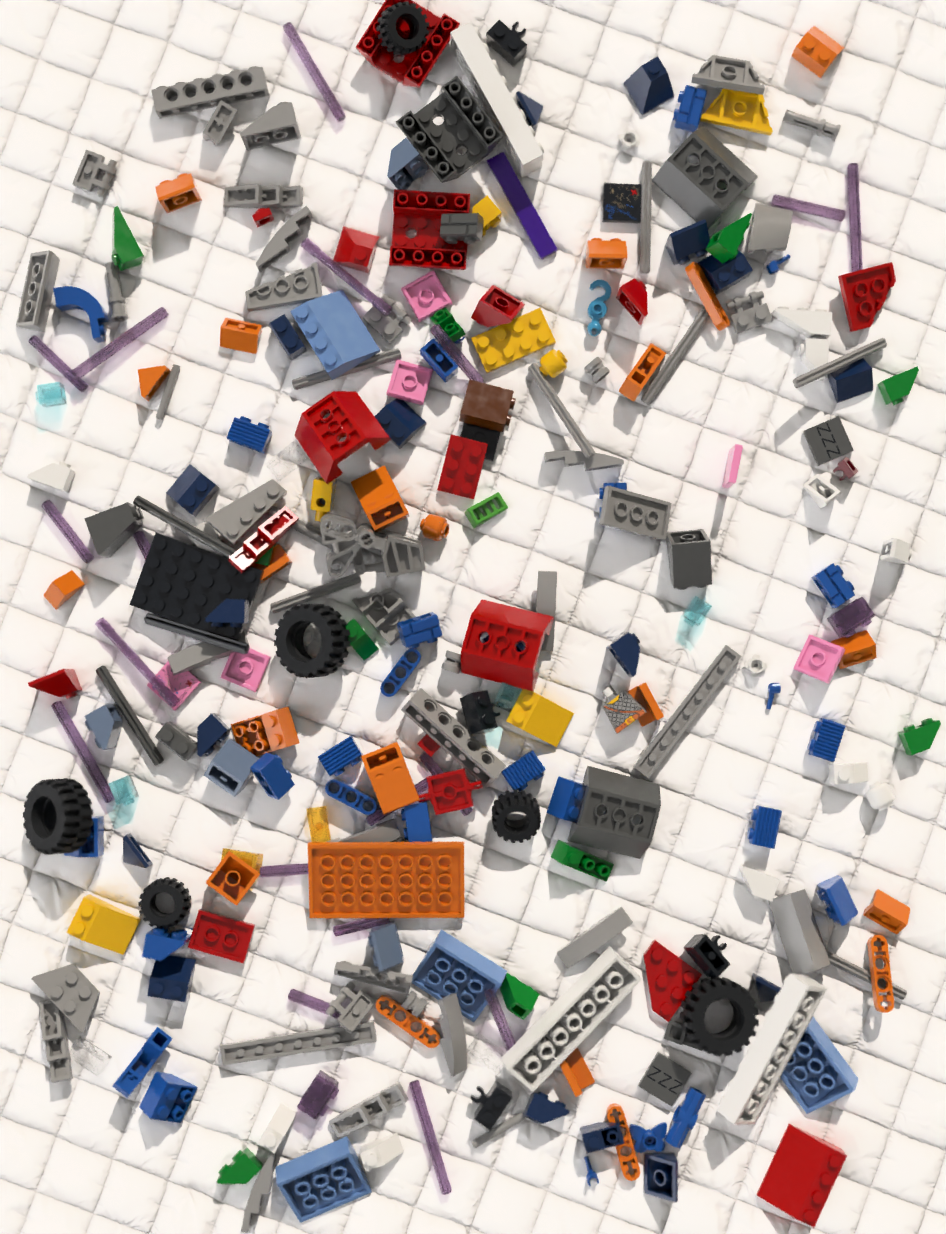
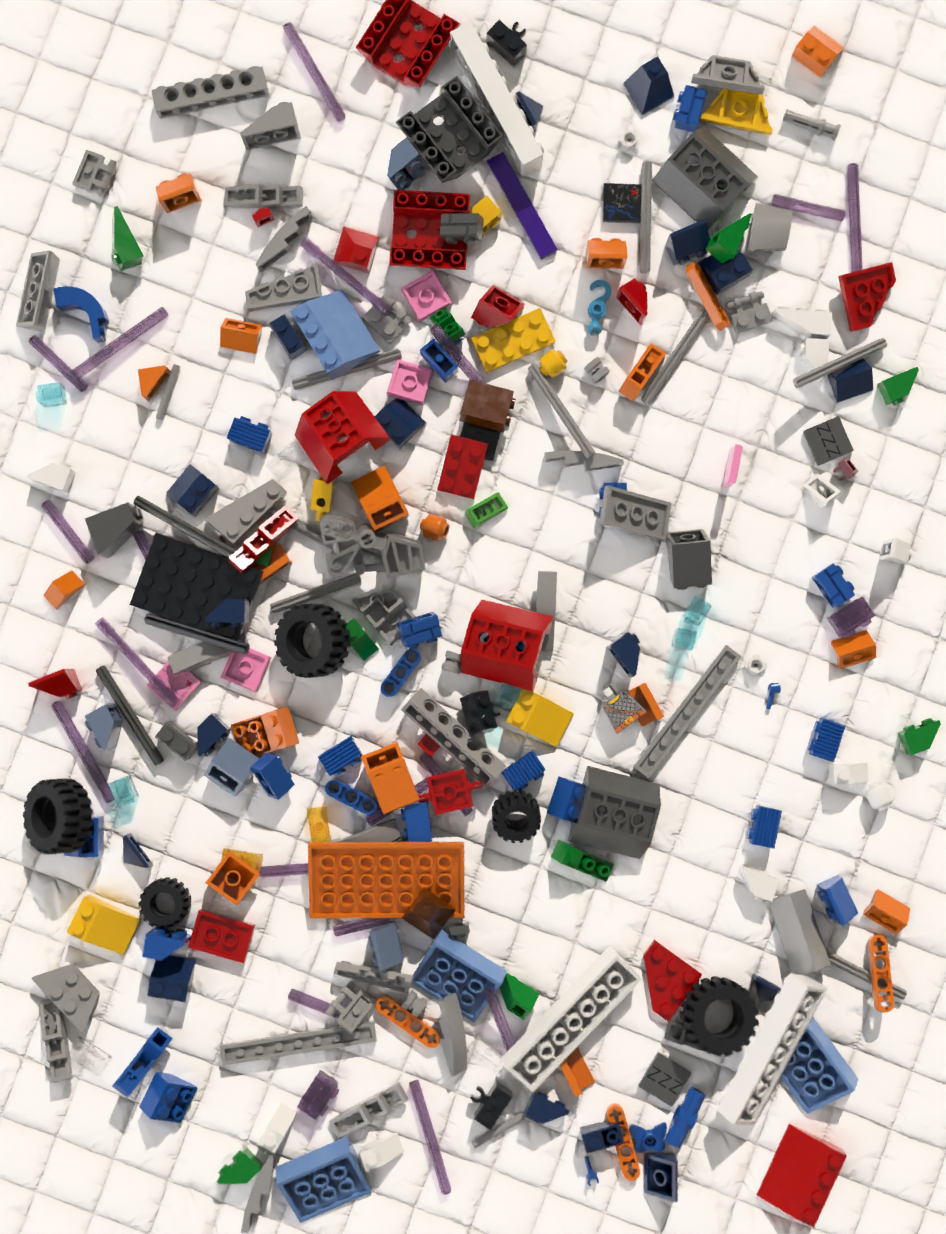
light grey pin [105,262,128,322] -> none
light grey hinge [202,100,238,146] -> none
black tyre [377,1,429,56] -> none
light grey slope [557,906,633,969] -> none
black brick [683,934,730,977] -> none
blue hand [767,254,790,275] -> none
bright pink tile [793,634,846,684] -> none
none -> reddish brown slope [402,888,456,940]
none -> dark grey plate [450,922,470,938]
none -> clear light blue brick [671,628,697,651]

